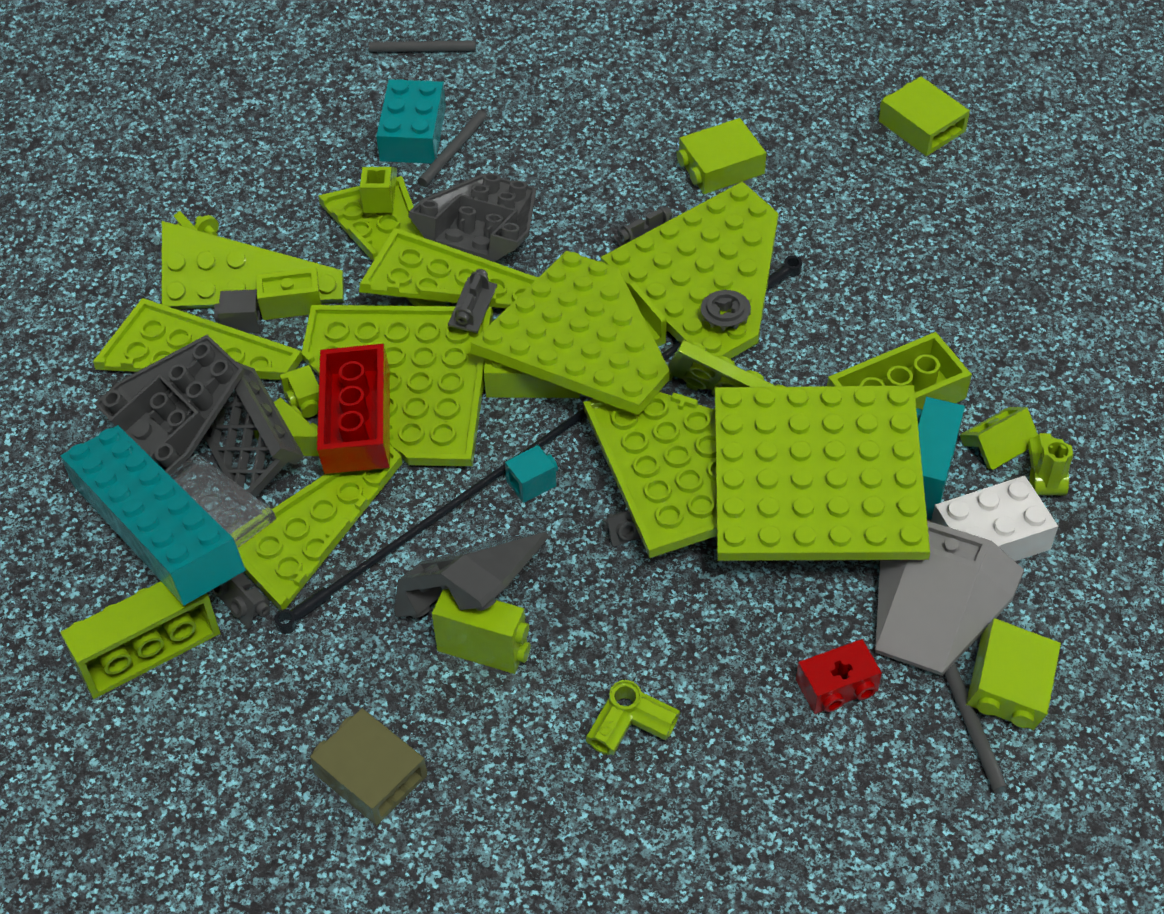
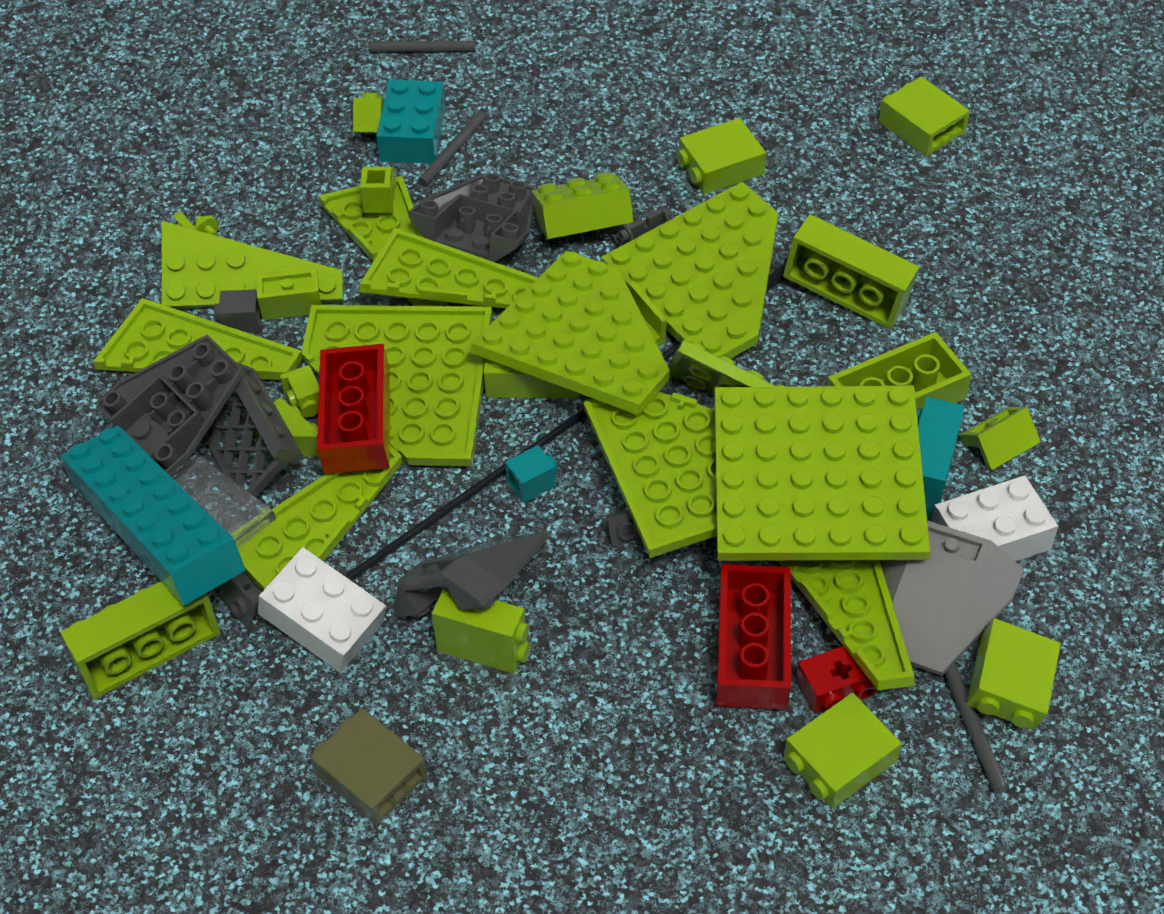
dark grey hinge [448,269,497,333] -> none
lime piece [586,680,680,755] -> none
dark grey gear [701,290,751,331] -> none
lime piece [1028,433,1073,496] -> none
none -> white brick [258,547,386,673]
none -> lime slope [353,93,384,134]
none -> lime brick [531,172,634,239]
none -> red brick [716,564,791,710]
none -> lime wing [777,560,915,691]
none -> lime brick [783,214,920,329]
none -> lime brick [784,692,902,809]

